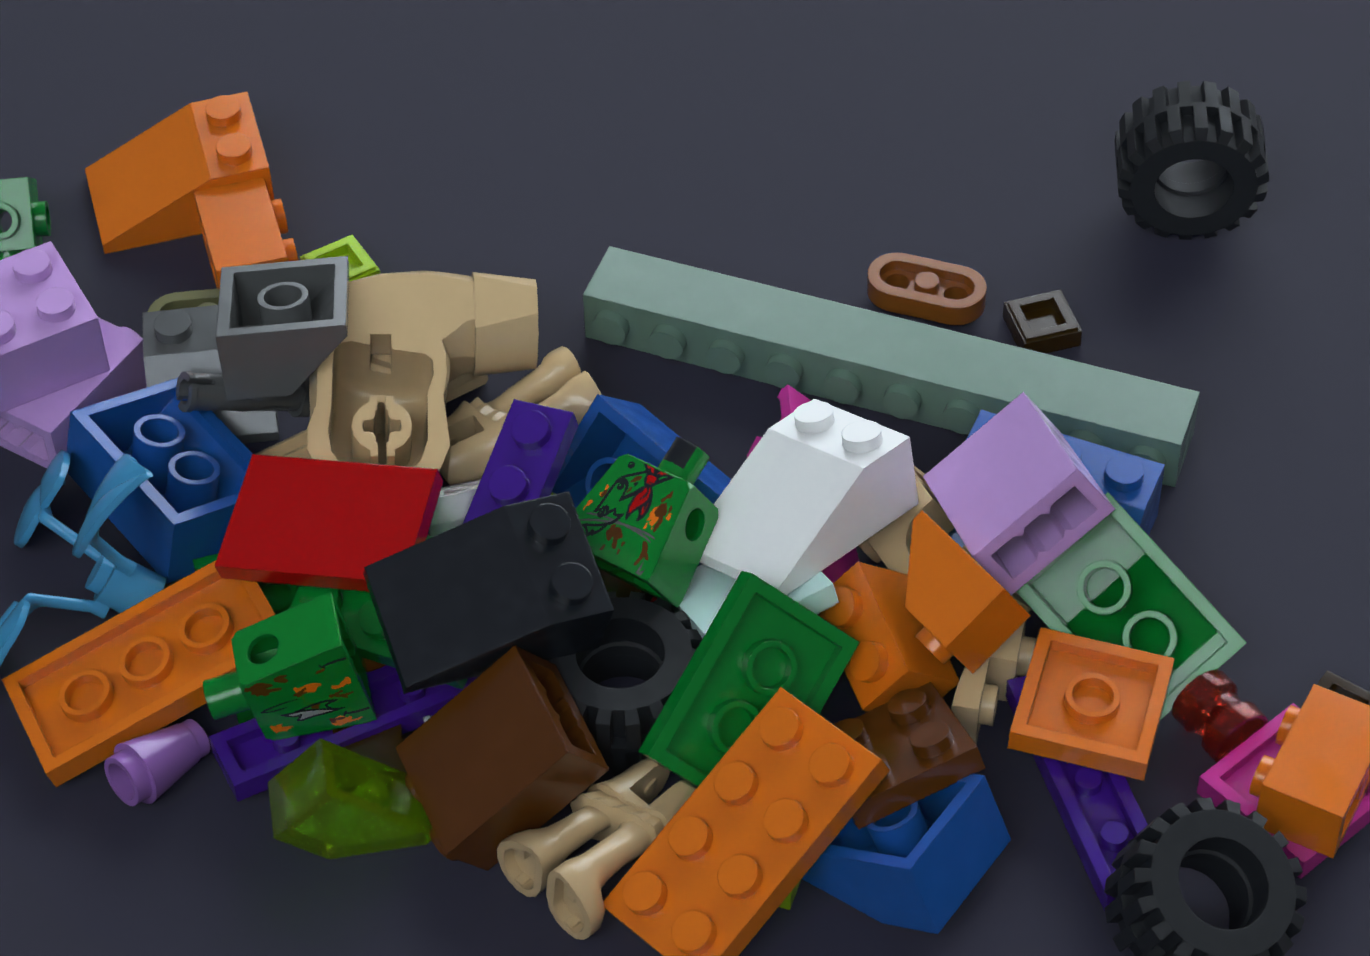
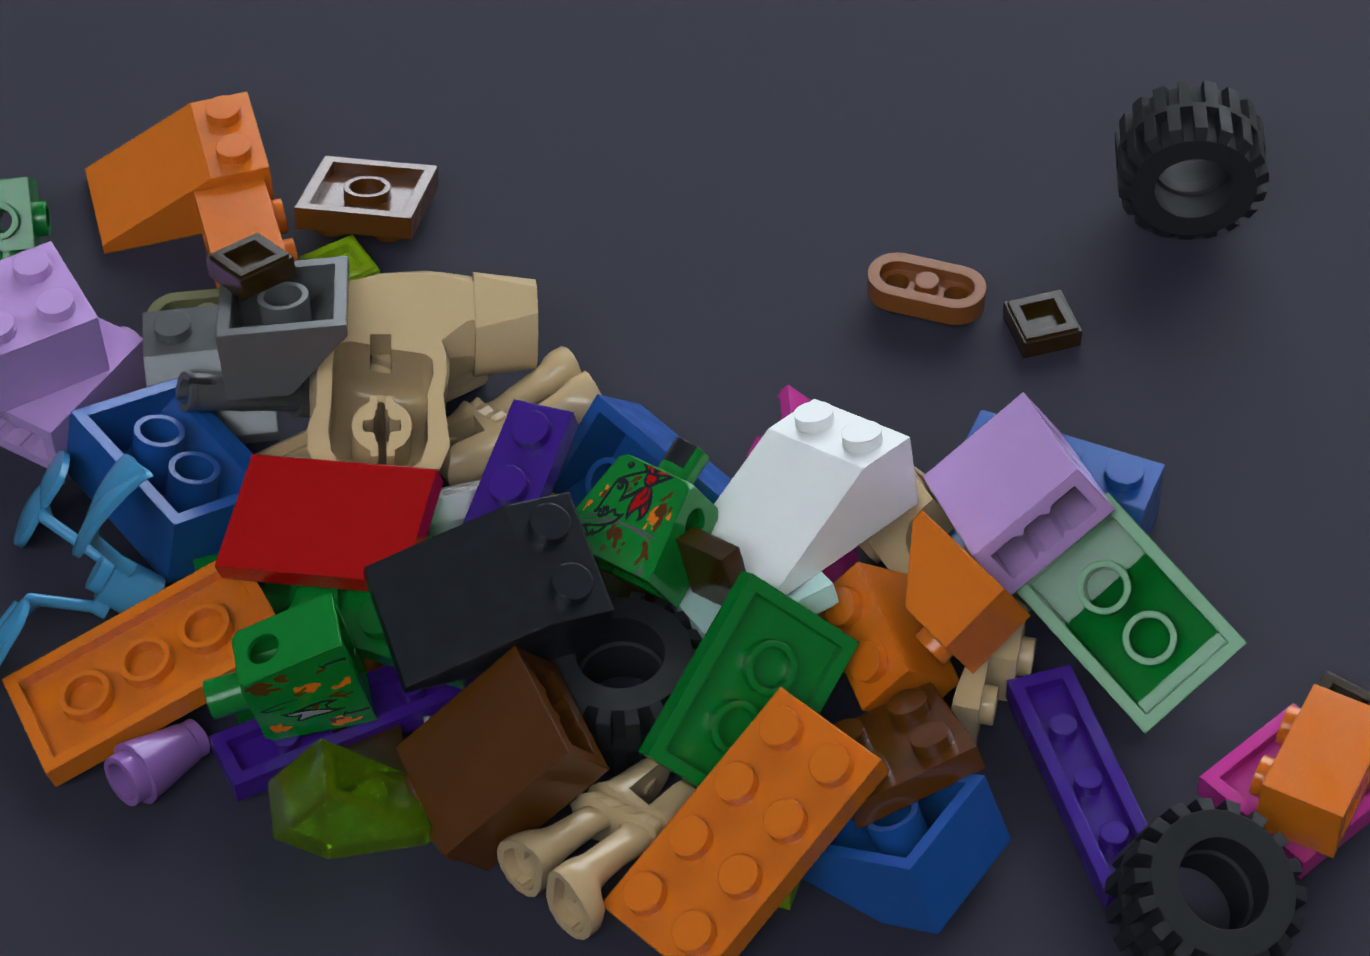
sand green brick [583,246,1200,487] -> none
orange plate [1008,627,1175,781] -> none
clear red wheel [1172,669,1269,763] -> none
none -> dark brown tile [205,233,297,300]
none -> reddish brown plate [294,156,438,242]
none -> dark brown tile [676,527,746,606]

